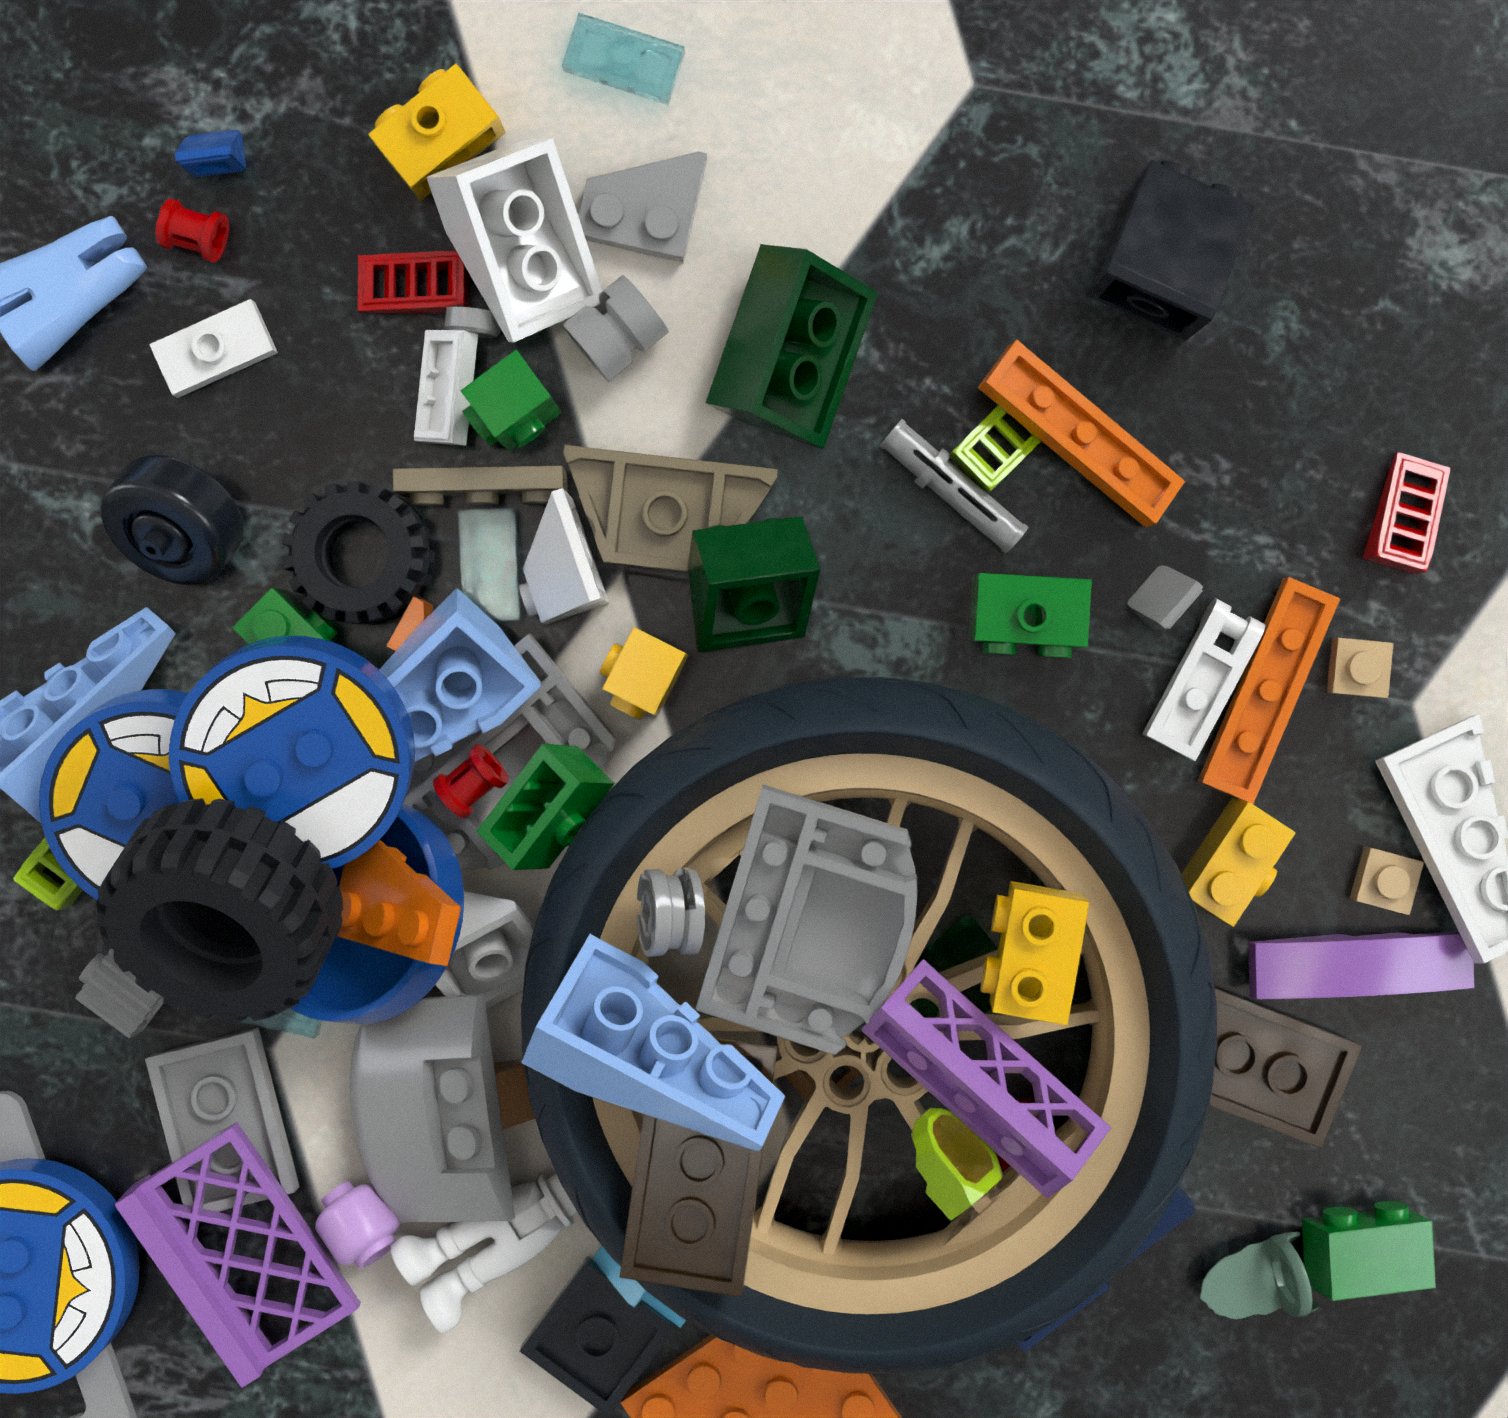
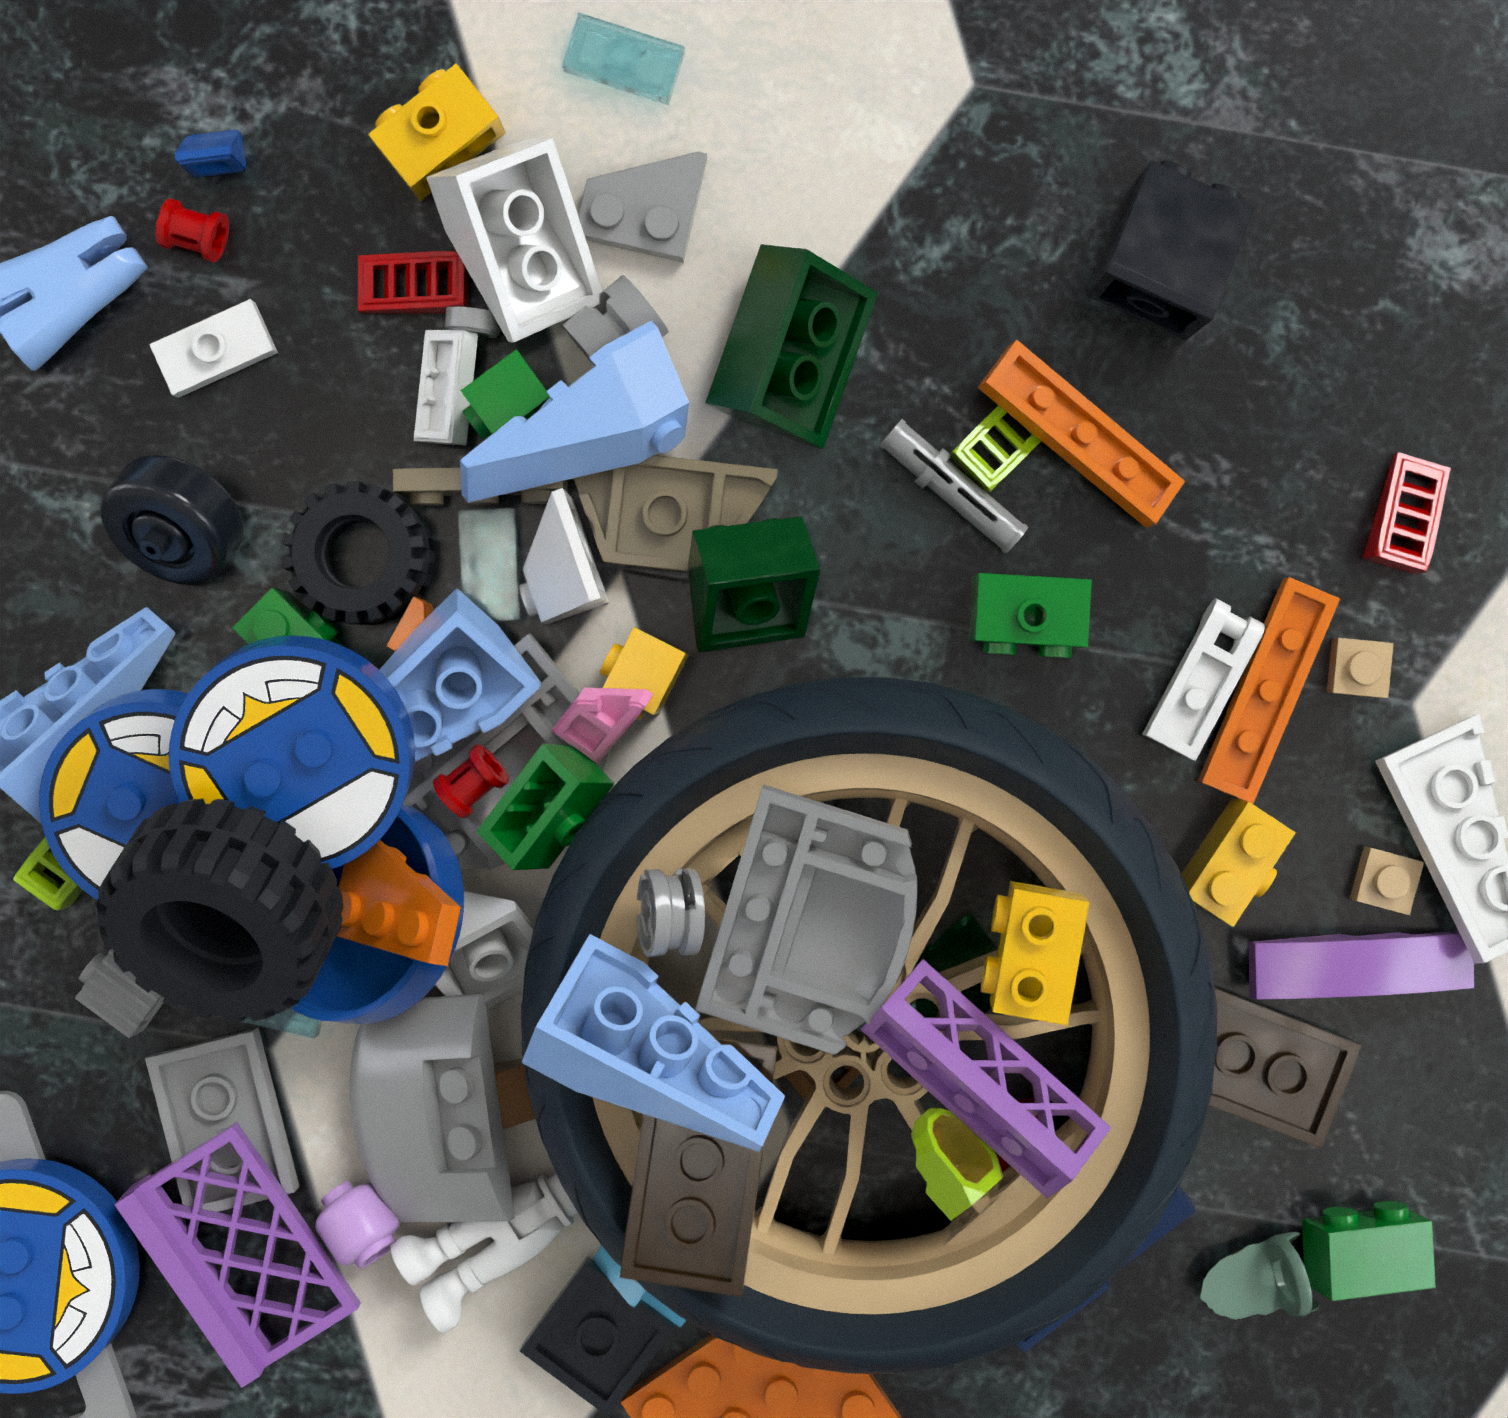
light grey slope [1127,565,1203,631] -> none
none -> light blue wedge [460,321,689,503]
none -> bright pink tile [552,687,653,764]

